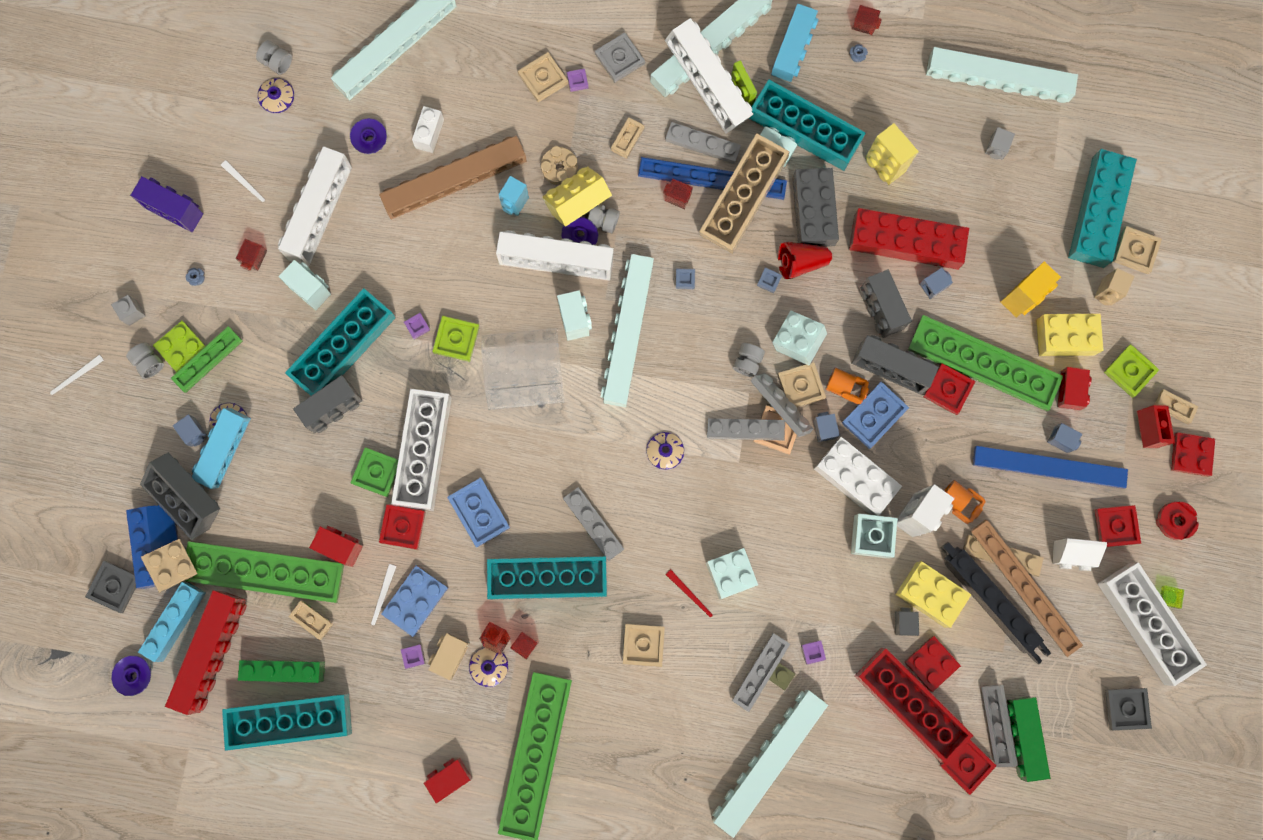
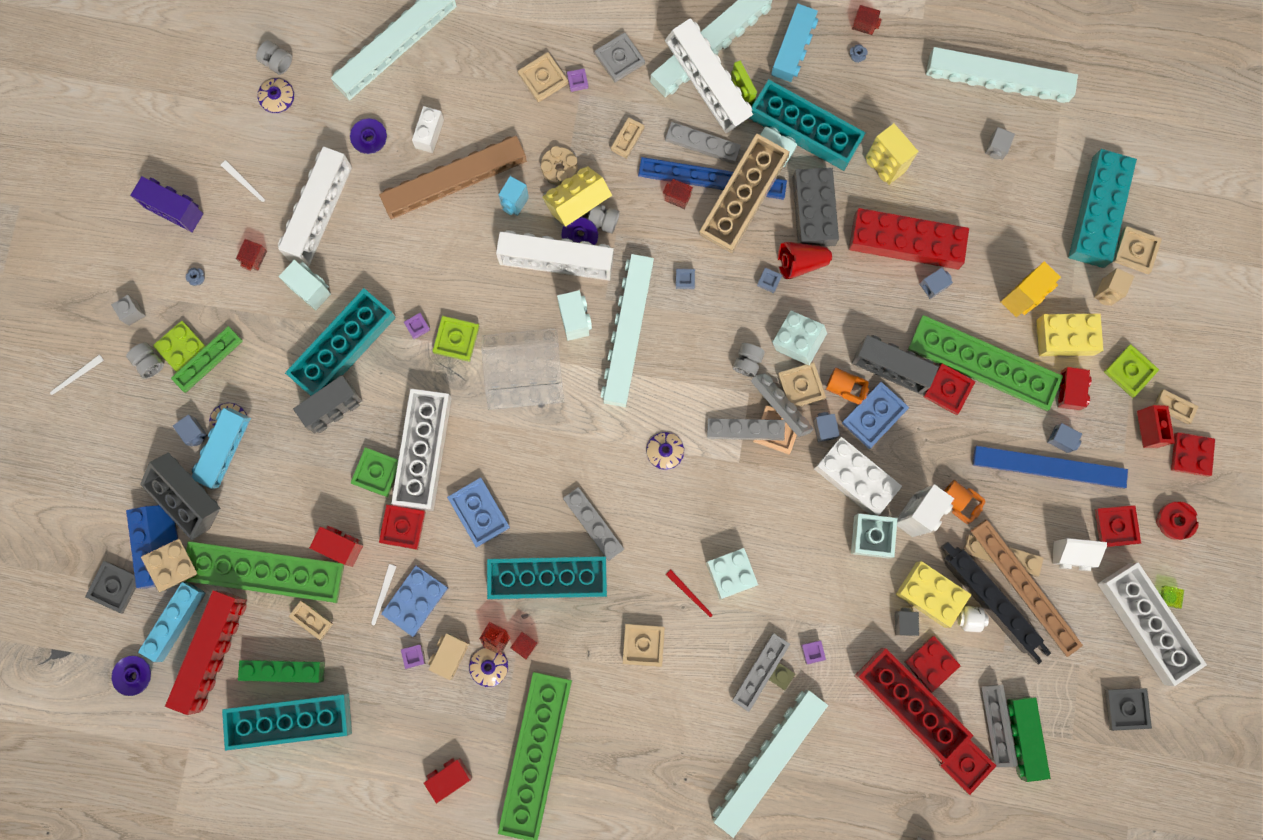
dark grey brick [860,269,912,338] -> none
none -> white head [958,606,989,633]

